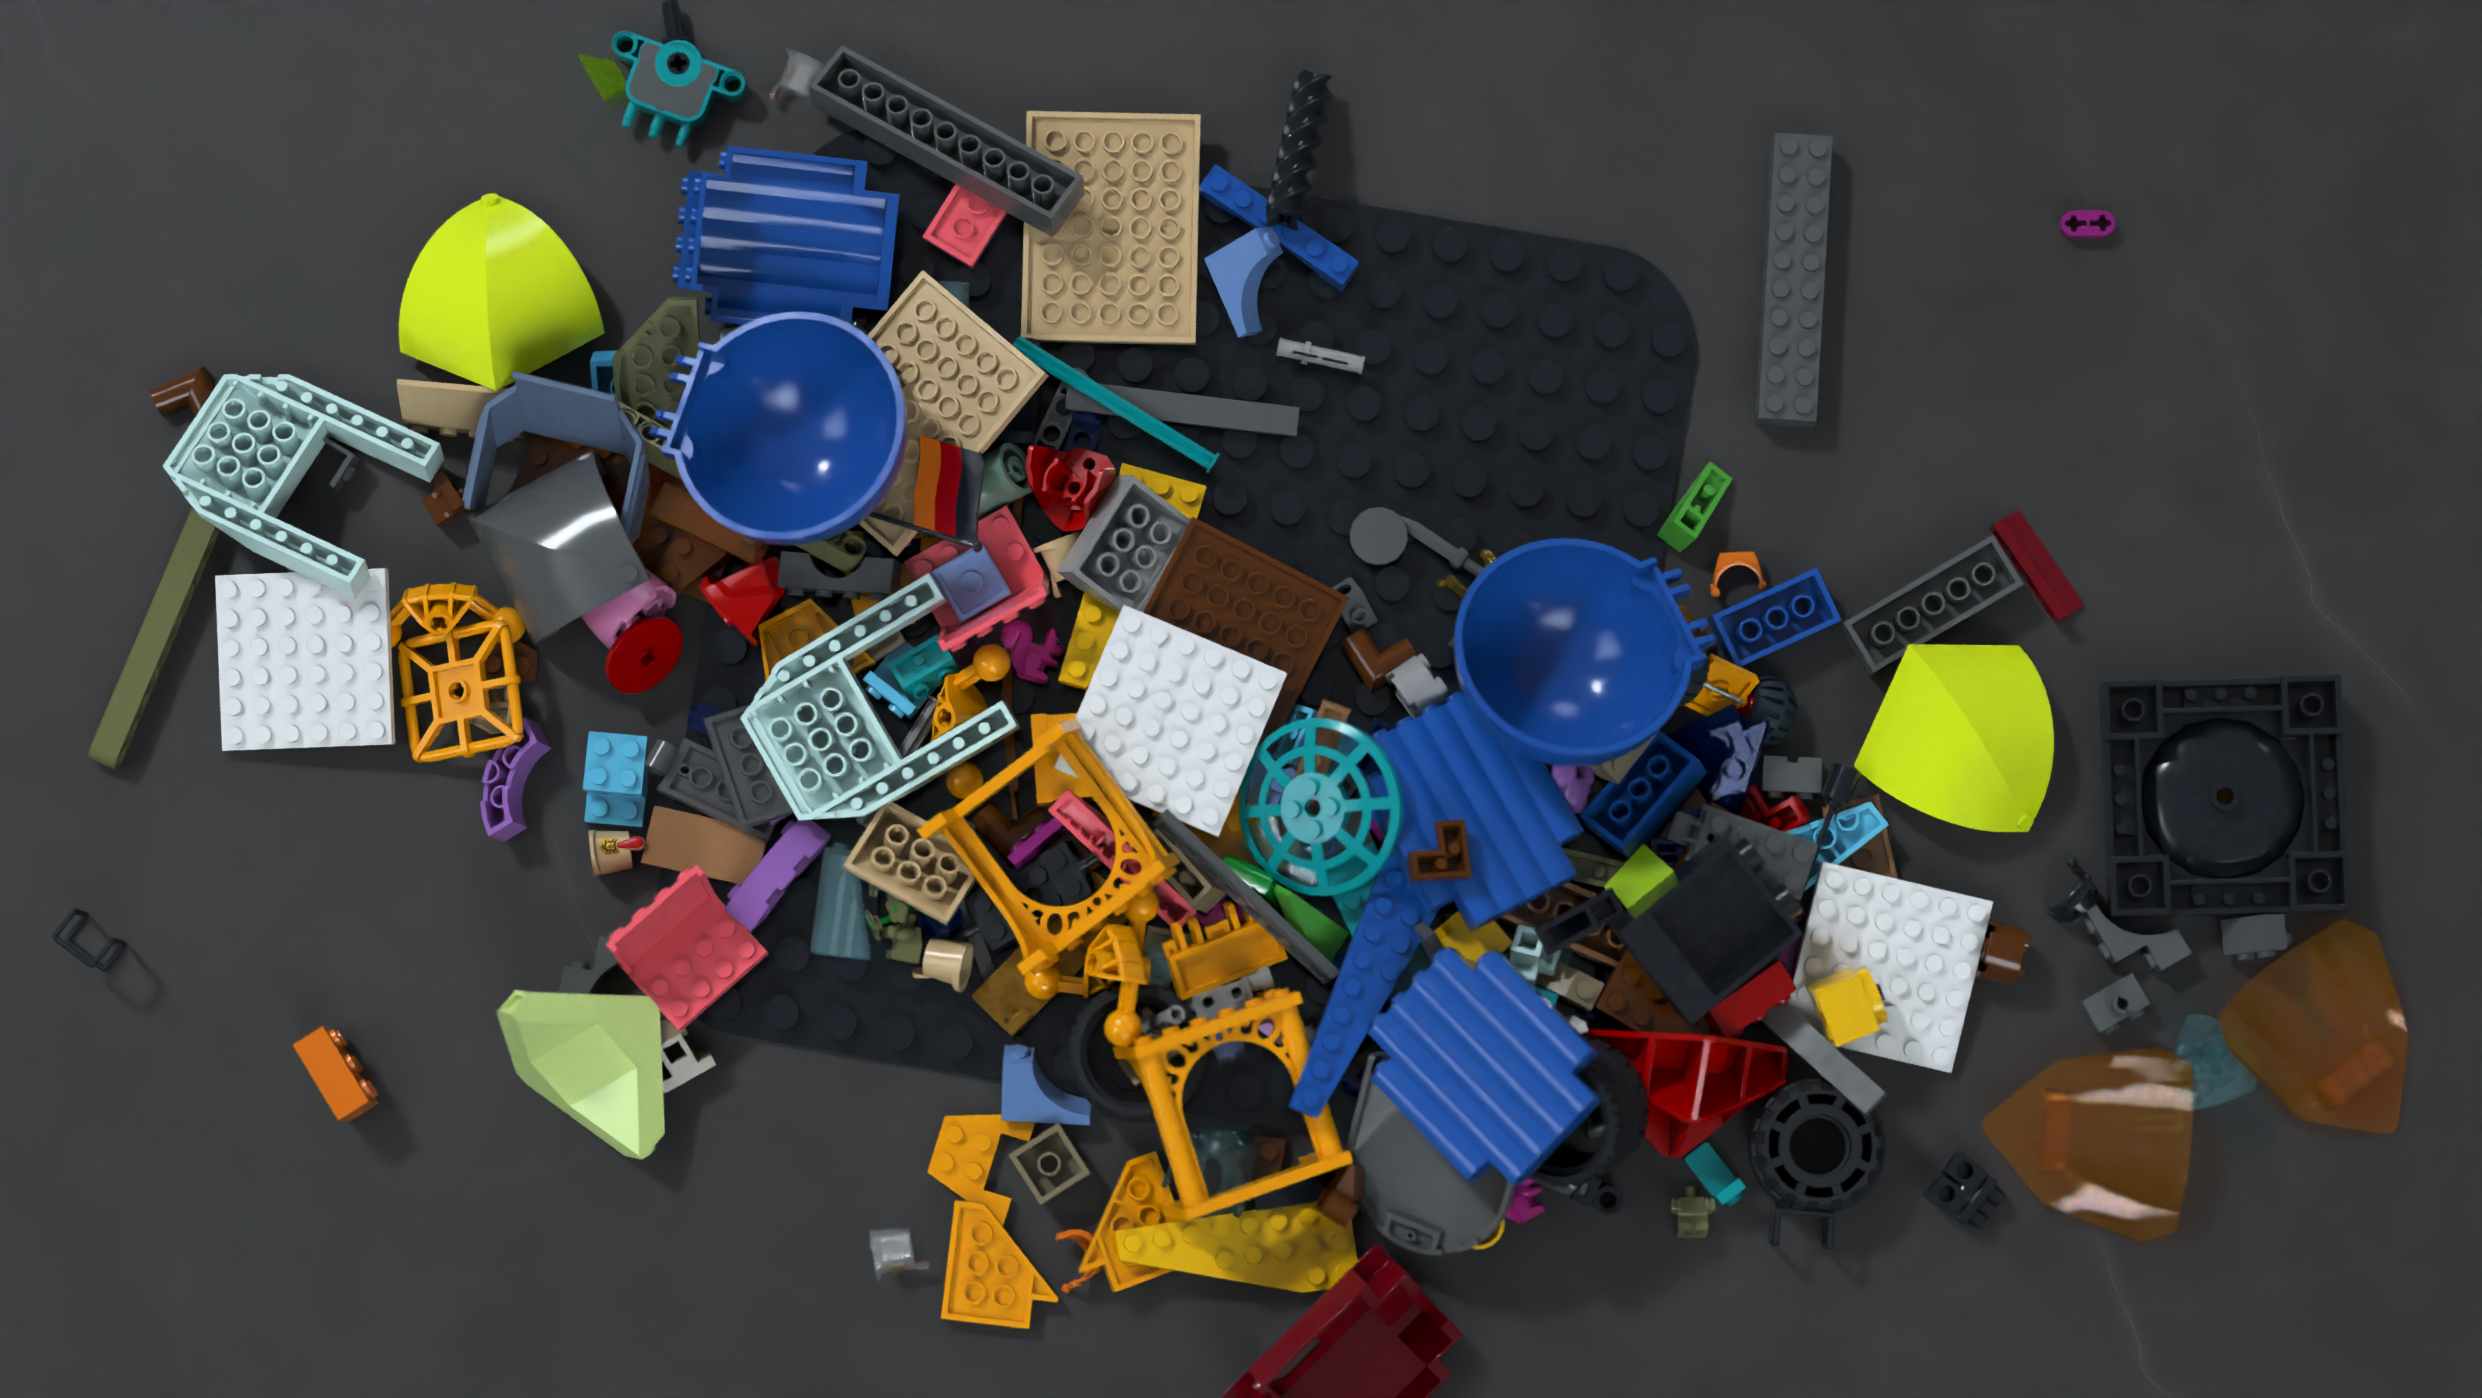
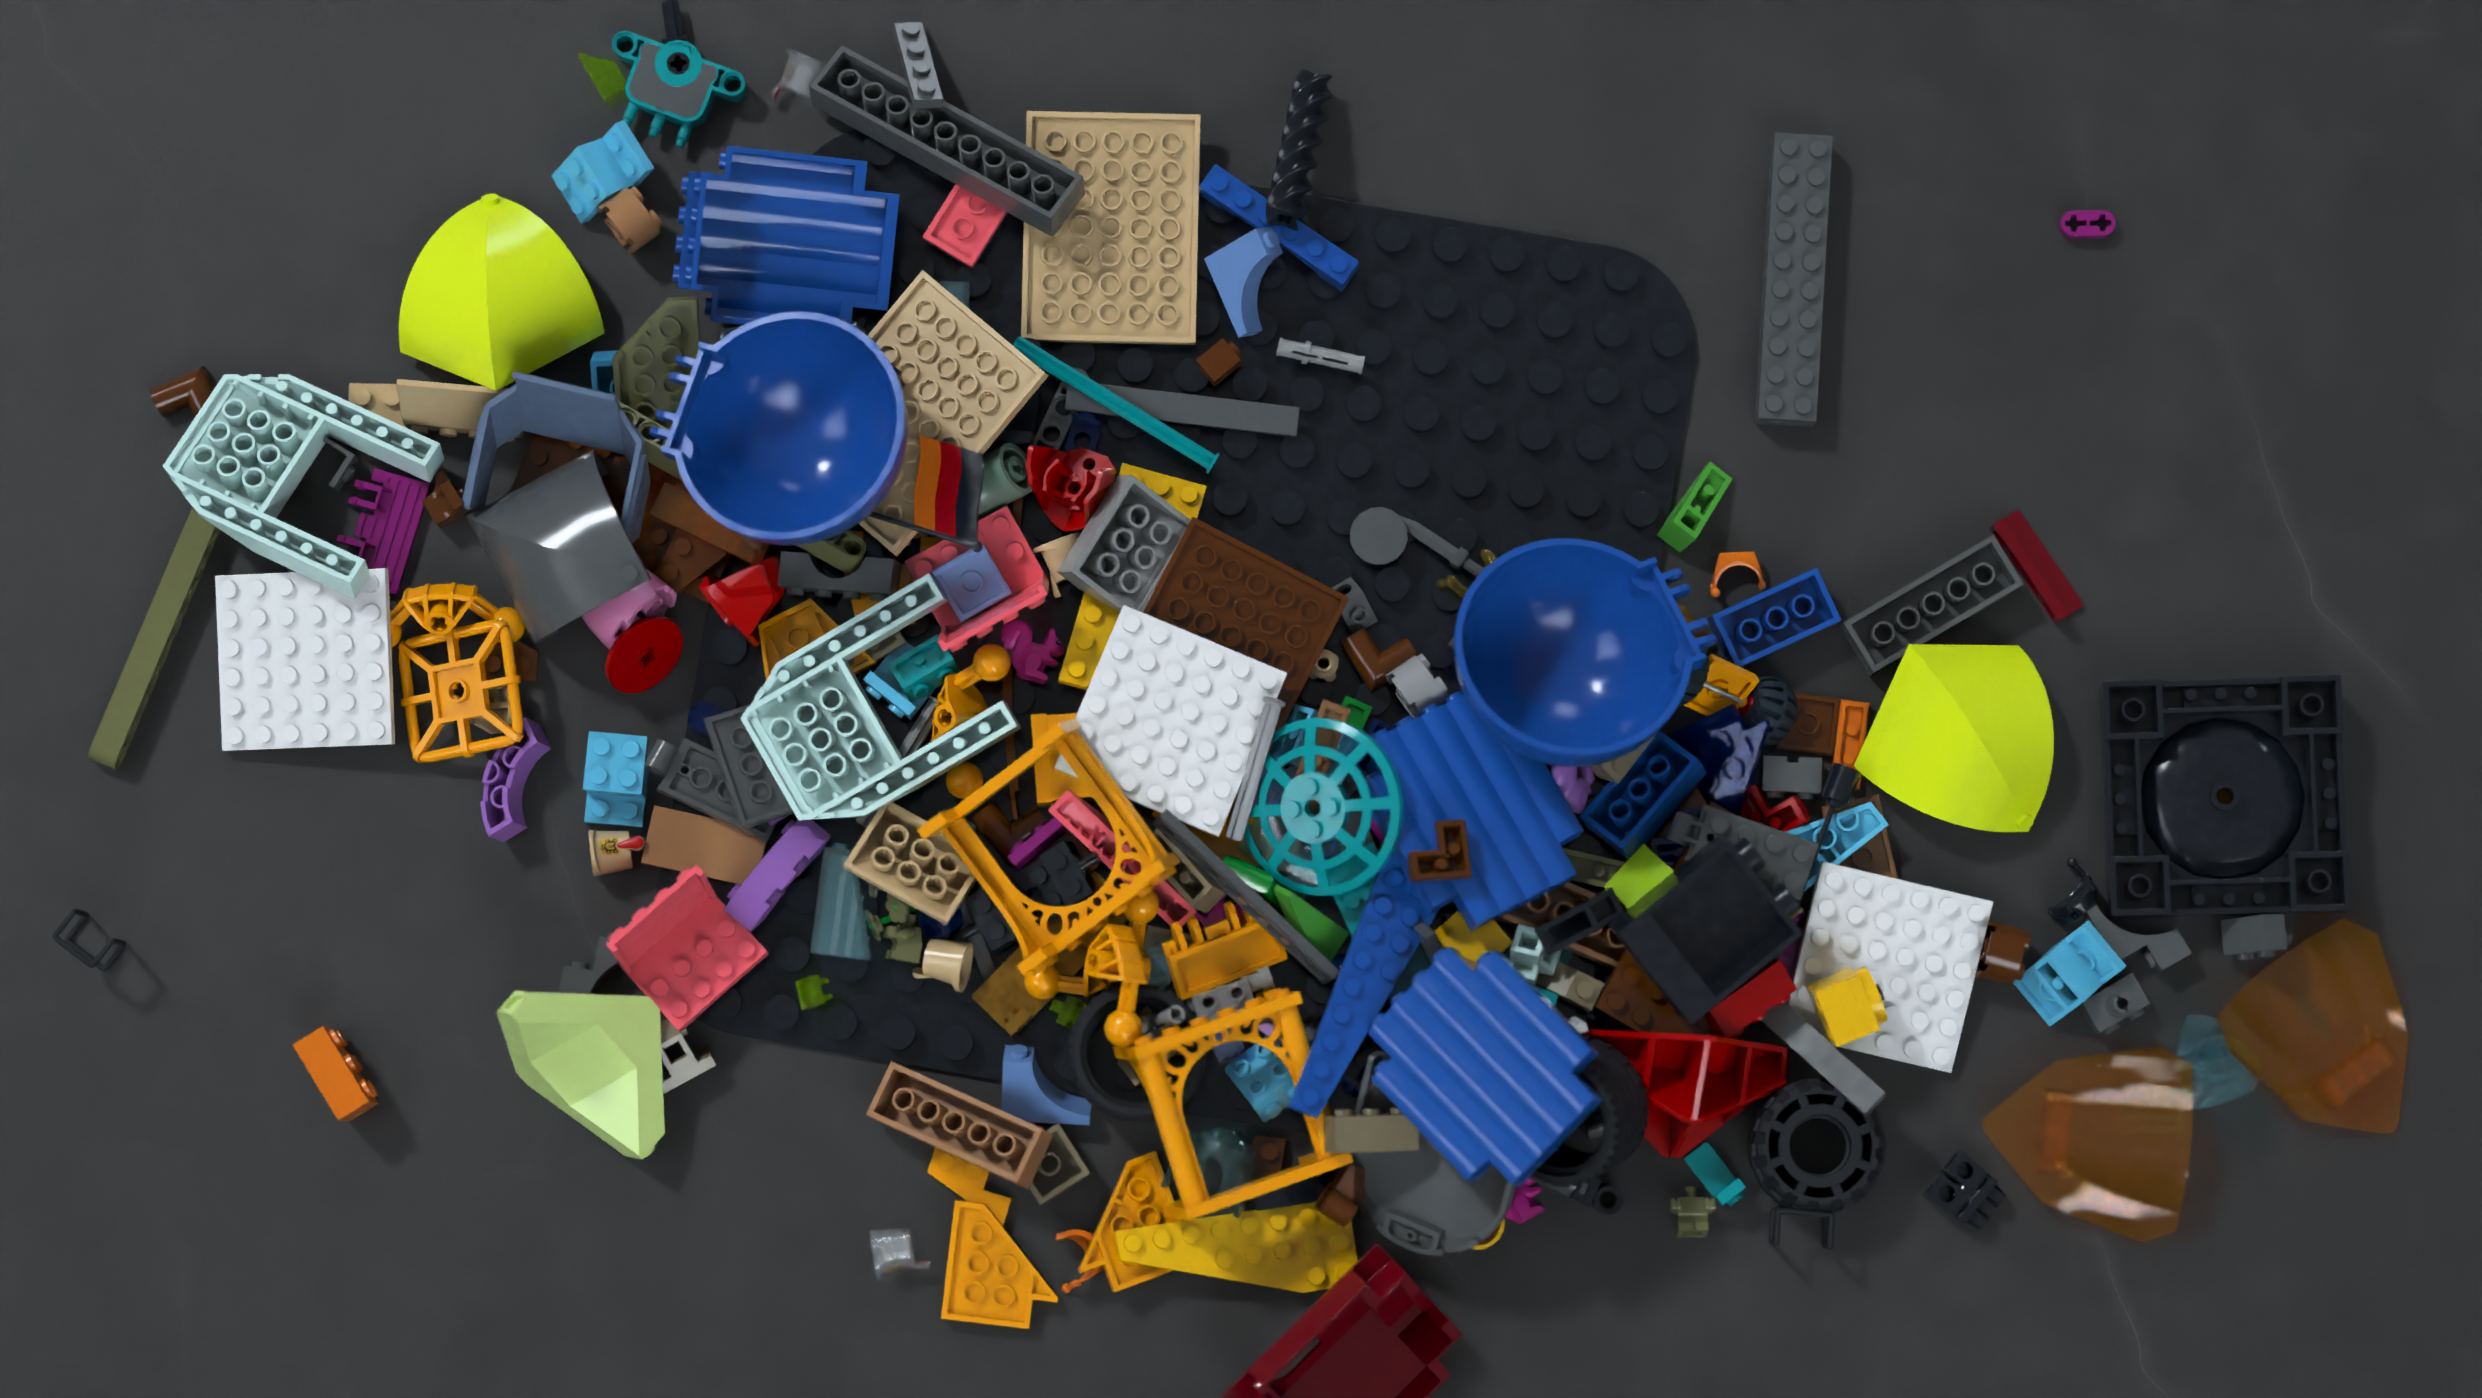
none -> magenta hinge [336,468,432,596]
none -> tan wing [349,383,407,428]
none -> medium azure bracket [551,120,654,224]
none -> medium nougat brick [597,186,662,254]
none -> clear neon green tile [795,975,833,1010]
none -> medium nougat brick [866,1061,1053,1189]
none -> plate [893,22,943,109]
none -> clear neon green tile [1049,995,1087,1030]
none -> reddish brown brick [1196,338,1242,387]
none -> medium azure bracket [1225,1036,1295,1123]
none -> light grey axle [1226,696,1286,841]
none -> tan brick [1309,649,1339,682]
none -> dark tan brick [1324,1107,1419,1153]
none -> green plate [1341,696,1373,730]
none -> reddish brown tile [1775,692,1841,757]
none -> orange tile [1832,699,1870,790]
none -> medium azure bracket [2013,921,2126,1027]

